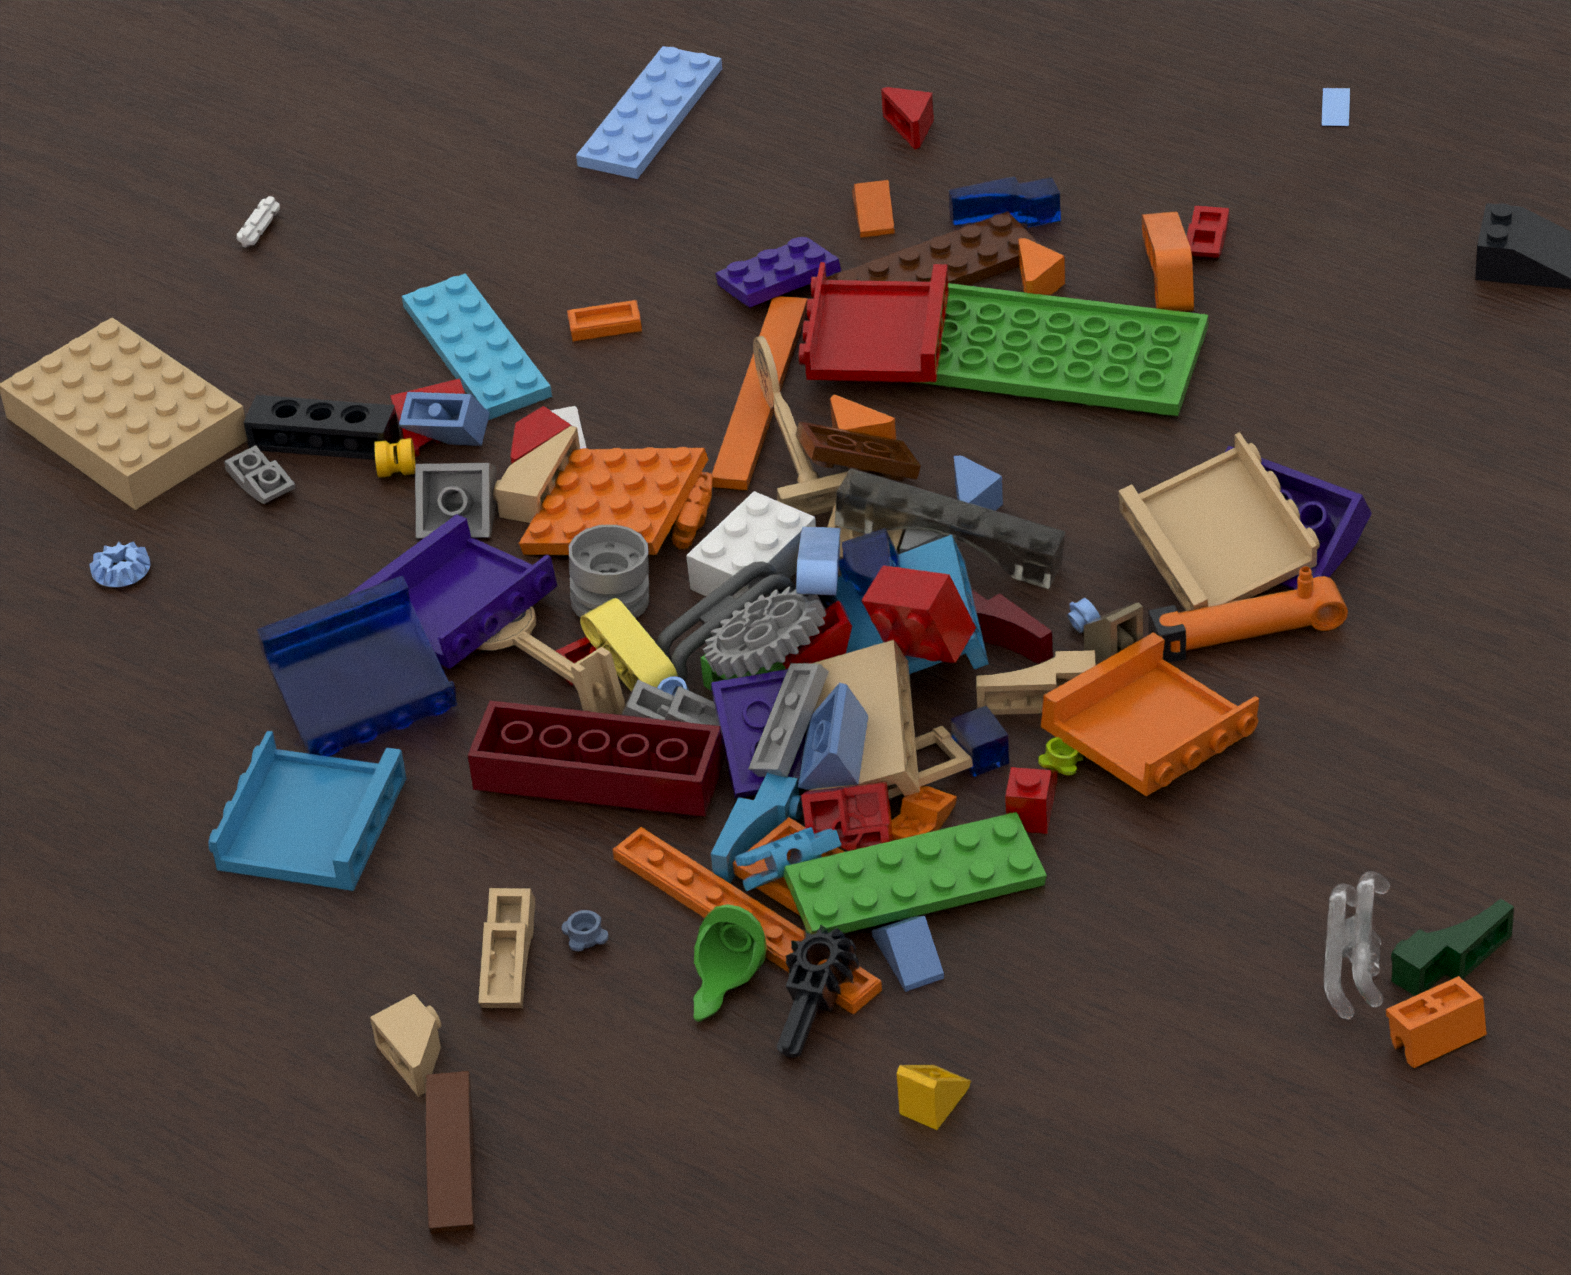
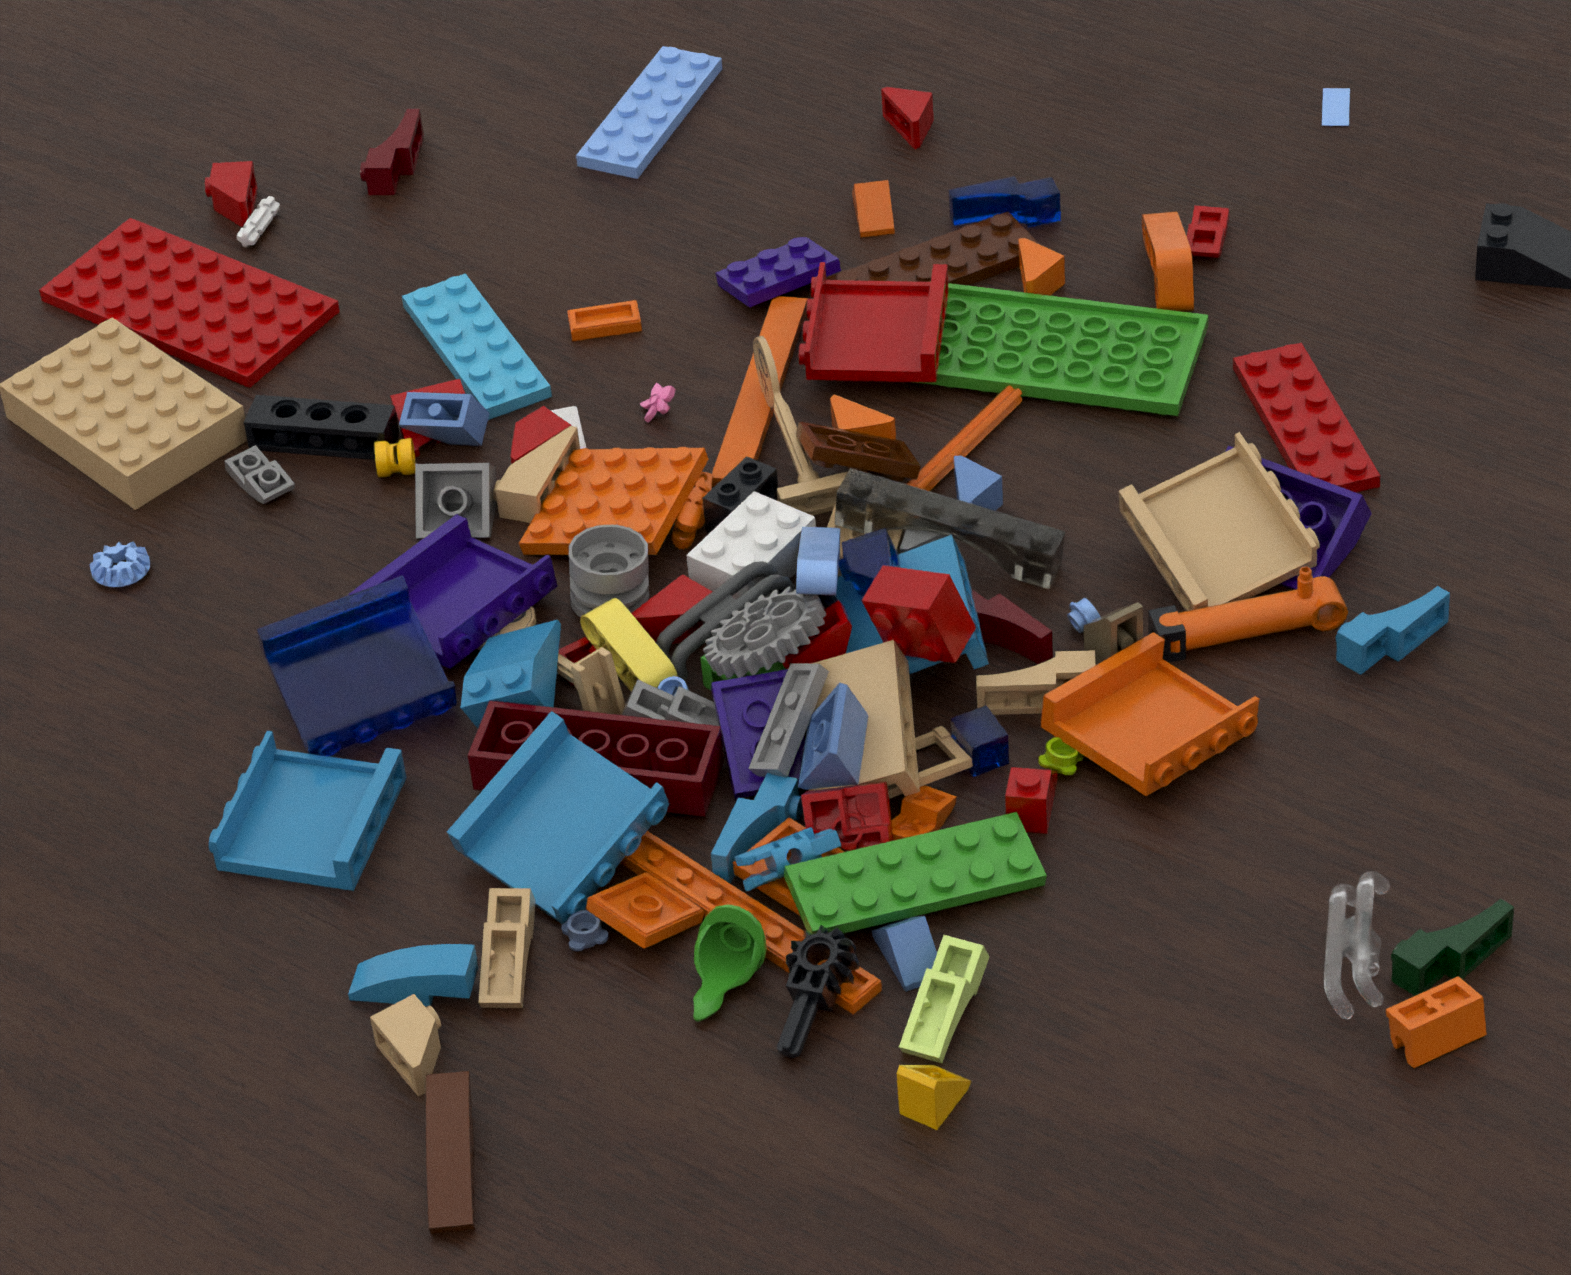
none -> red plate [39,218,340,388]
none -> red slope [205,161,258,228]
none -> dark azure slope [348,944,479,1006]
none -> dark red slope [360,109,424,195]
none -> dark azure panel [447,711,669,924]
none -> dark azure slope [461,620,561,728]
none -> orange tile [586,872,704,949]
none -> red slope [631,574,712,644]
none -> bright pink plant [640,383,676,423]
none -> black brick [702,456,779,533]
none -> yellowish green slope [899,935,989,1063]
none -> orange axle [906,385,1023,499]
none -> red plate [1233,342,1380,492]
none -> dark azure slope [1336,586,1450,675]

